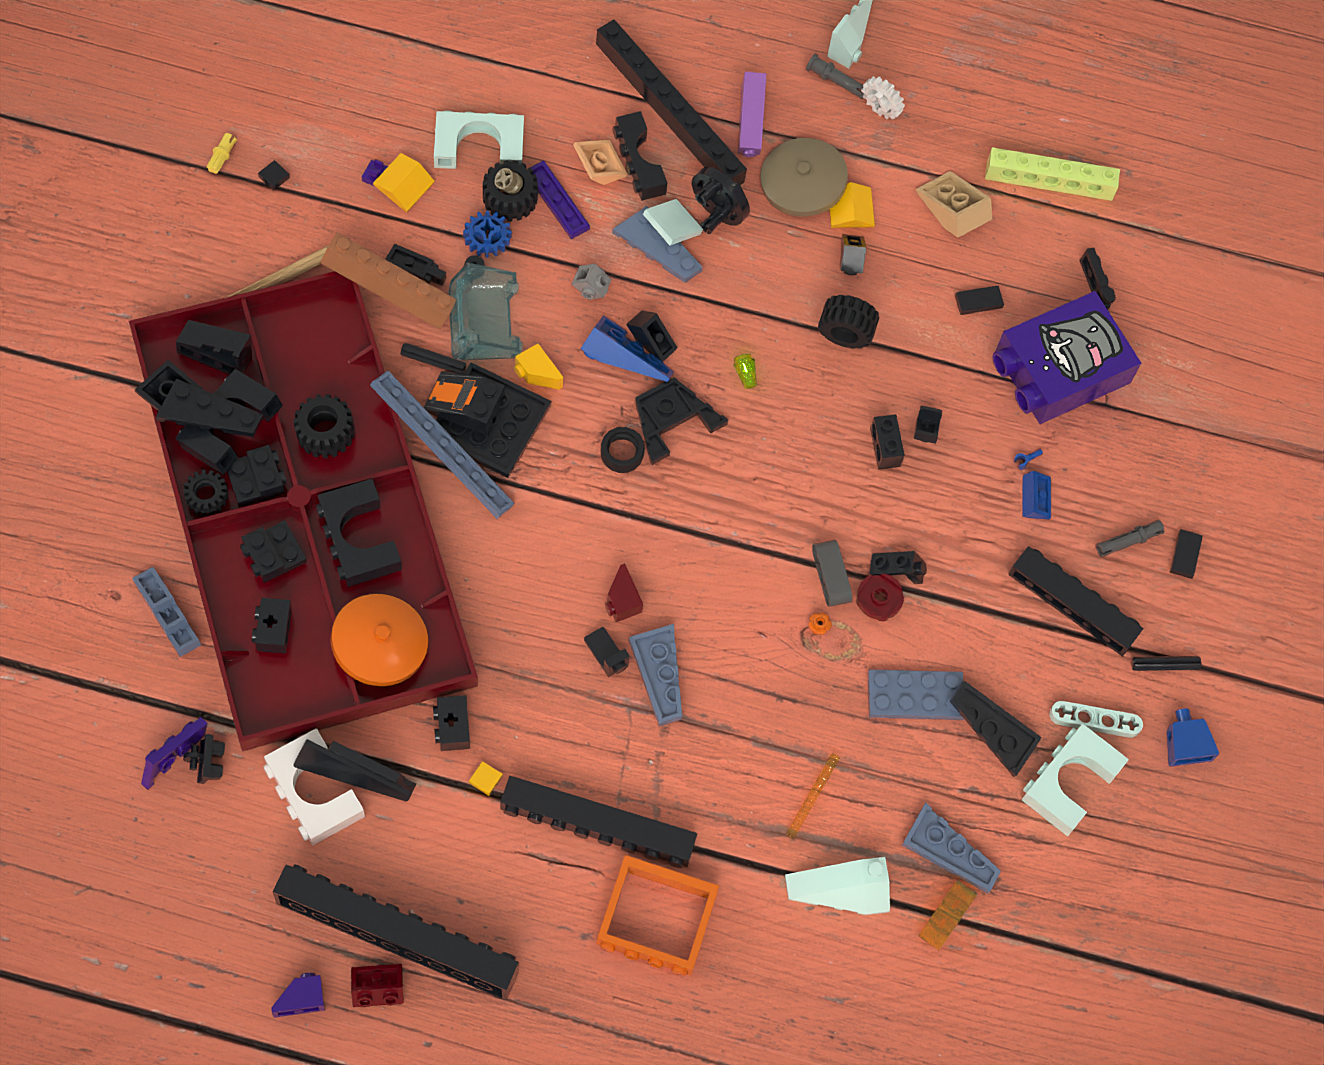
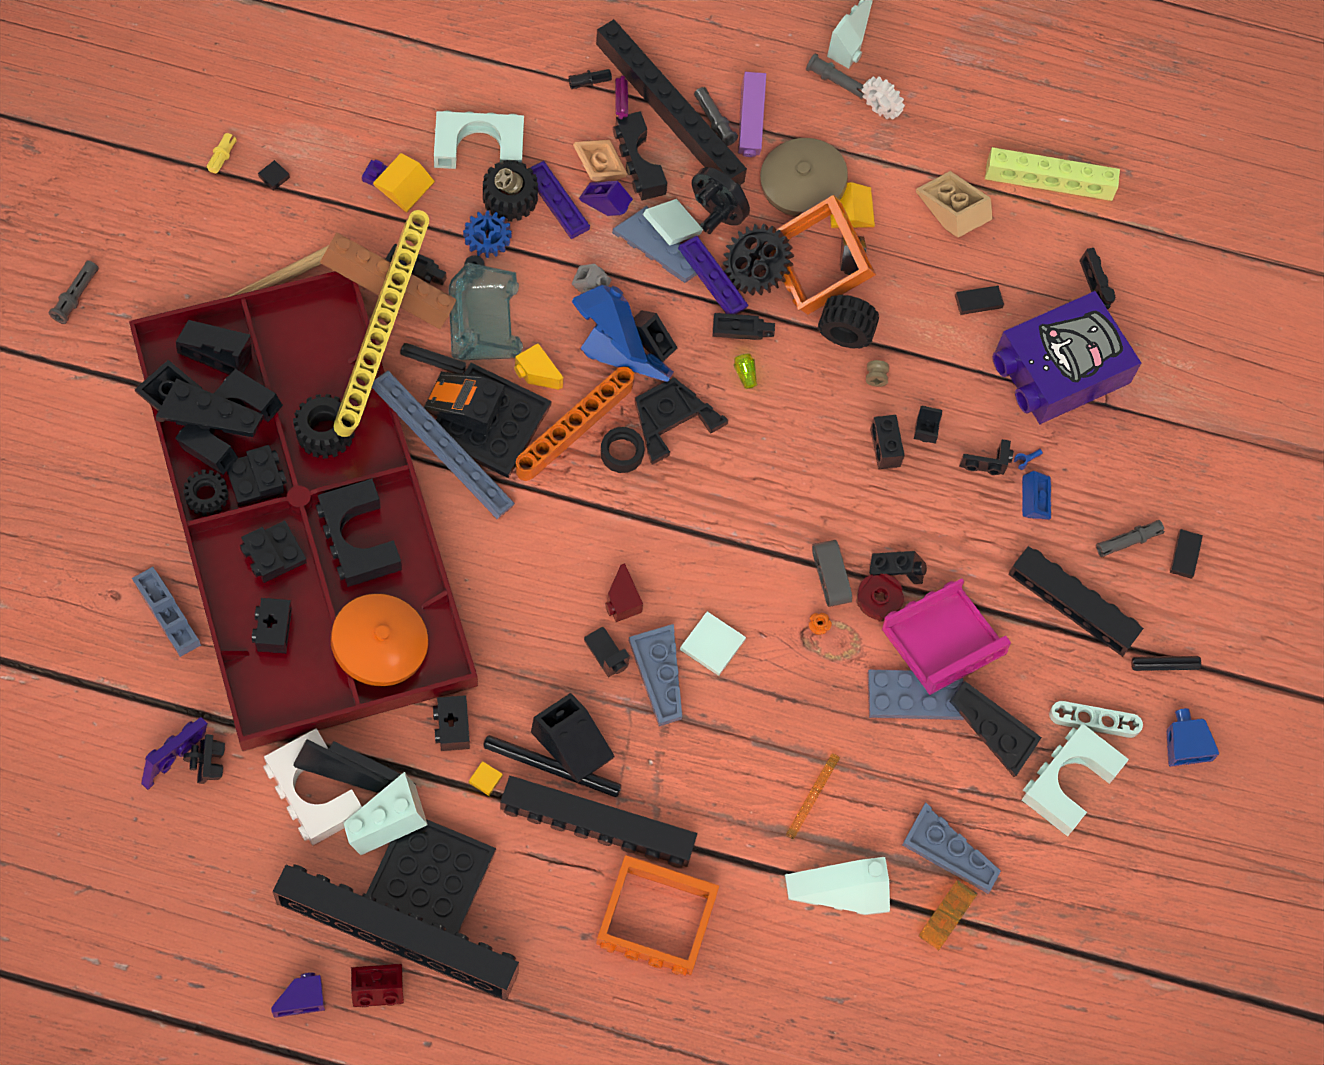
none -> dark grey pin [48,260,99,324]
none -> light yellow beam [334,210,429,437]
none -> light aqua wedge [343,772,428,855]
none -> black plate [366,819,496,935]
none -> black axle [484,735,621,797]
none -> orange beam [516,367,634,481]
none -> black slope [531,693,615,783]
none -> black axle [568,69,612,90]
none -> blue wedge [572,285,648,364]
none -> dark purple slope [579,181,633,216]
none -> magenta axle [615,76,628,119]
none -> dark purple tile [678,235,749,314]
none -> light aqua tile [680,611,746,676]
none -> dark grey pin [694,87,738,146]
none -> black hinge [712,313,775,340]
none -> black gear [723,224,794,296]
none -> orange window [771,195,876,315]
none -> dark tan wheel [866,360,889,387]
none -> dark pink panel [882,579,1011,695]
none -> black bracket [959,439,1014,475]

